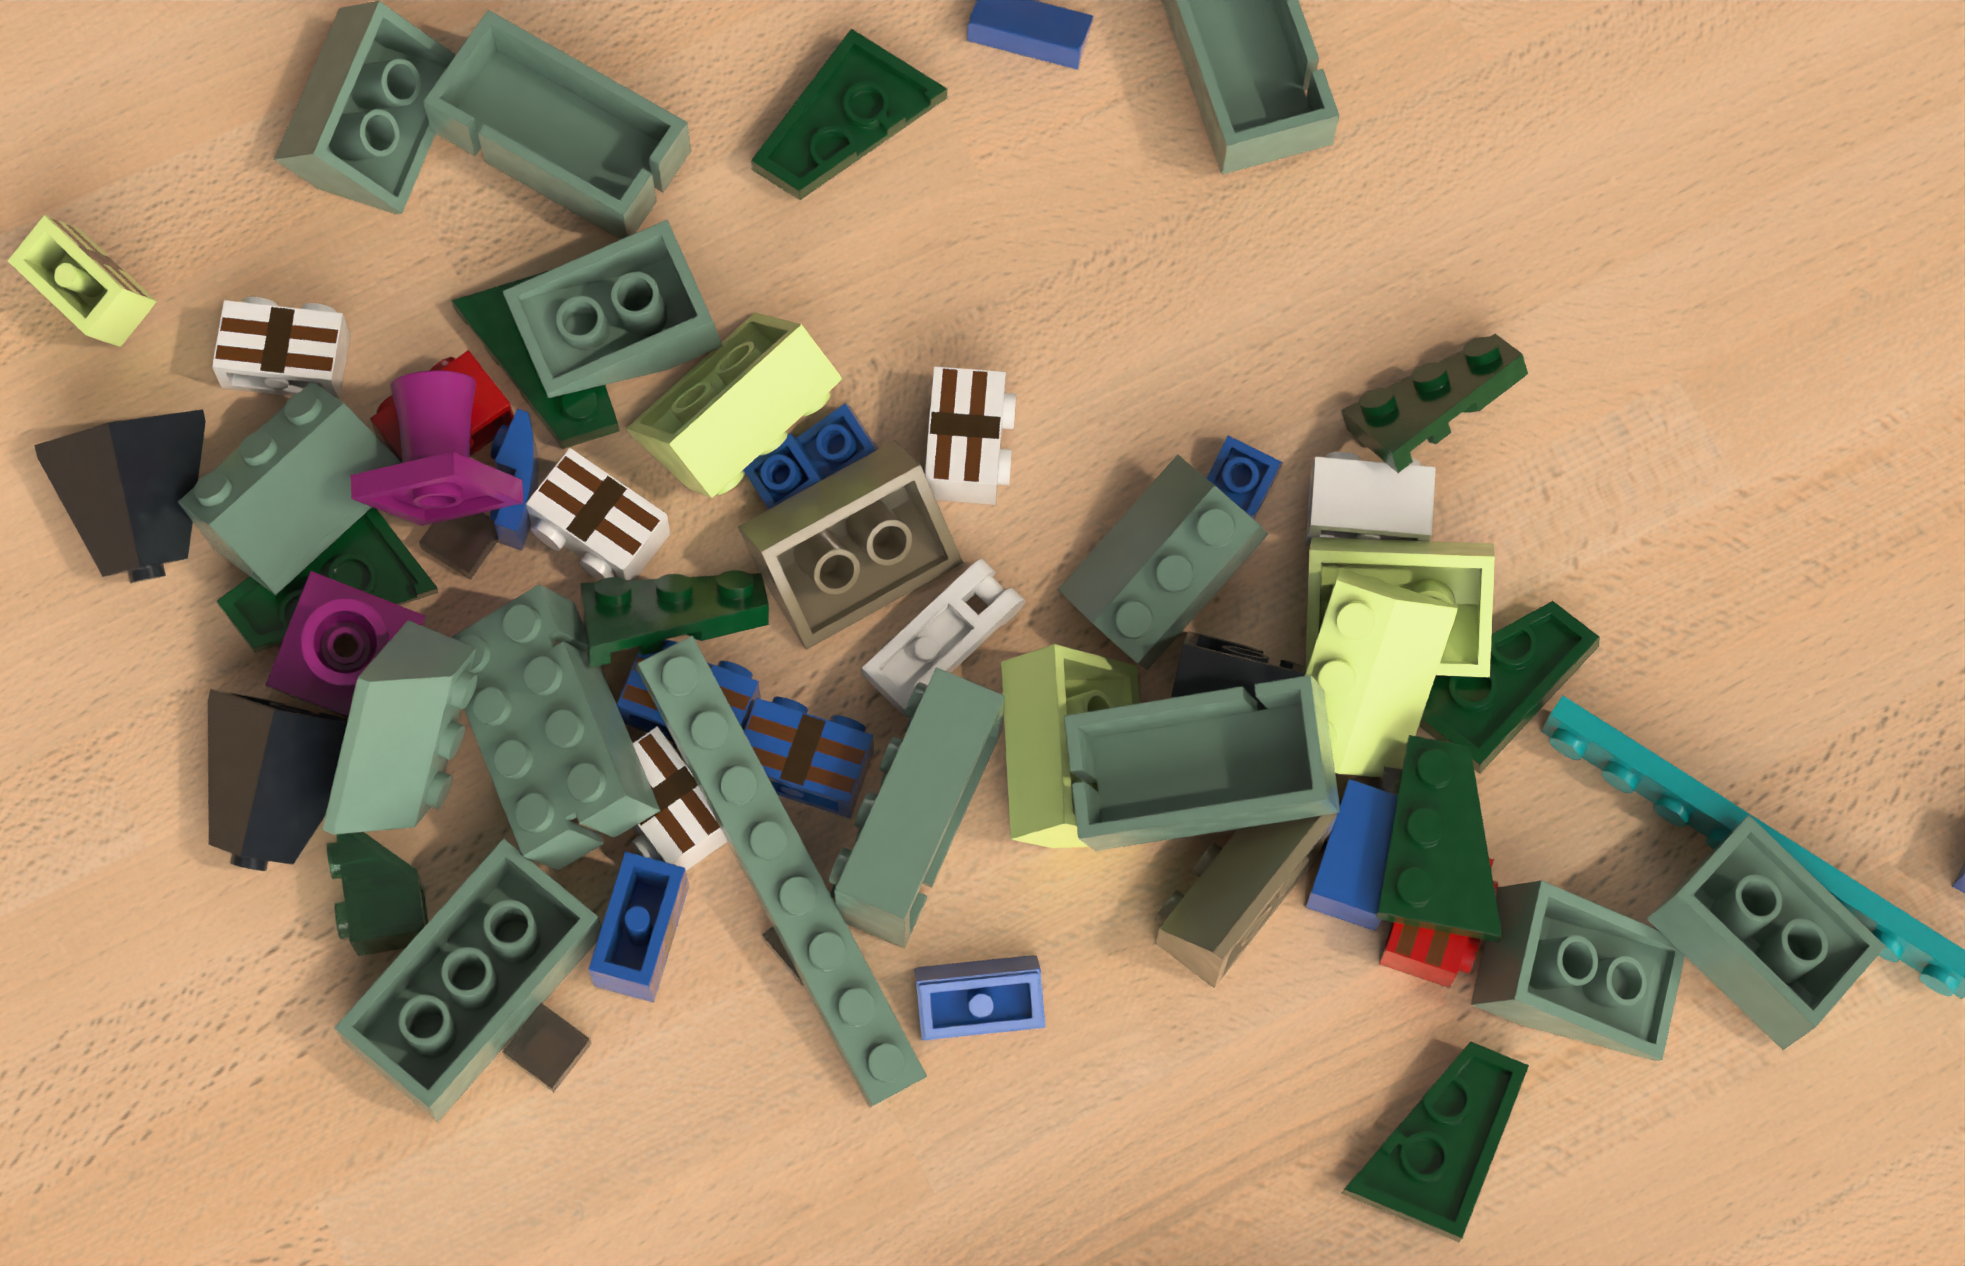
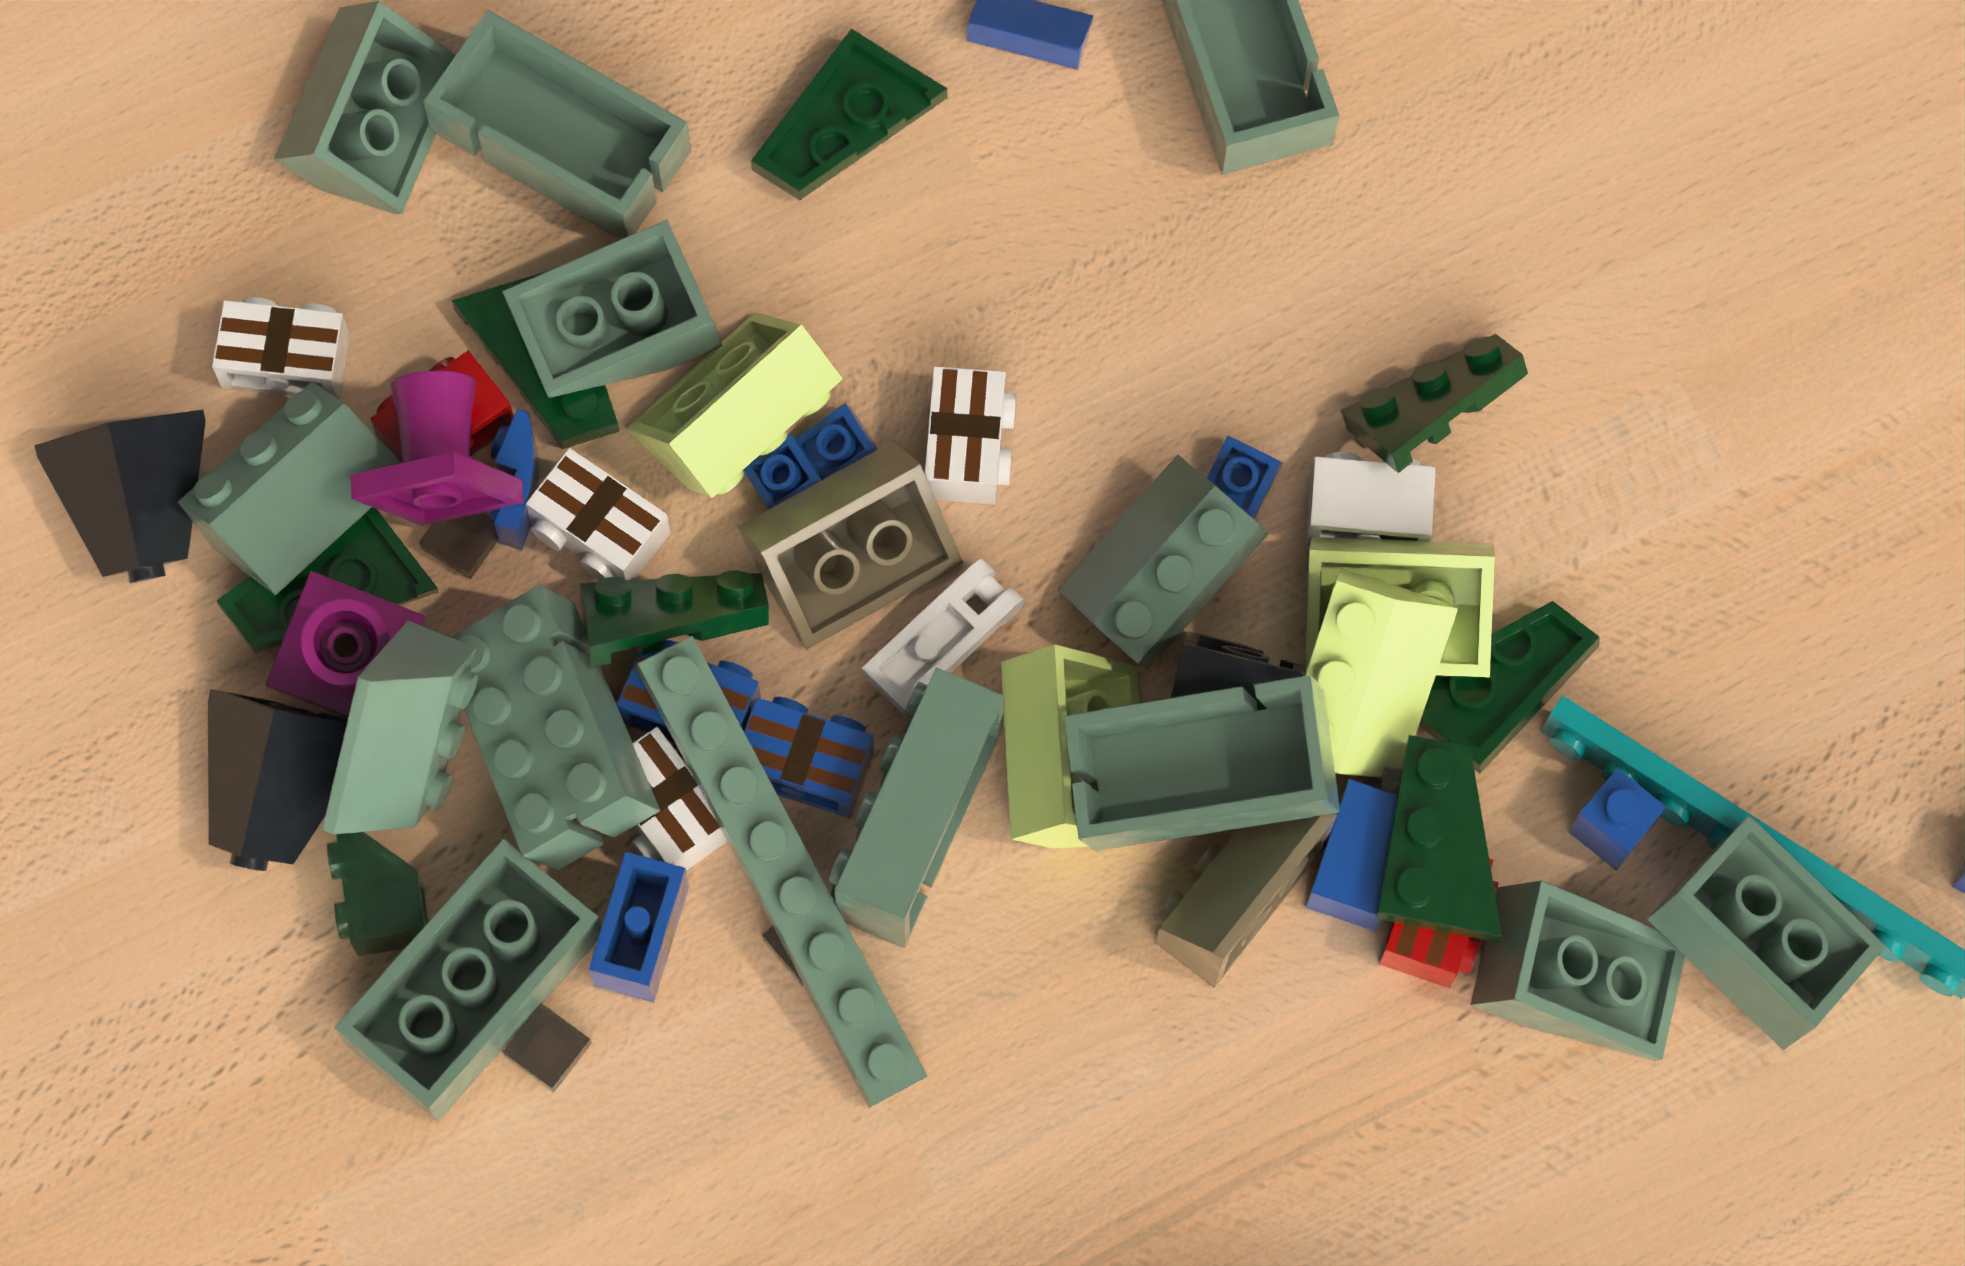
yellowish green brick [8,215,157,347] -> none
blue slope [914,955,1046,1041] -> none
dark green wing [1341,1041,1529,1242] -> none
none -> blue brick [1568,768,1666,871]

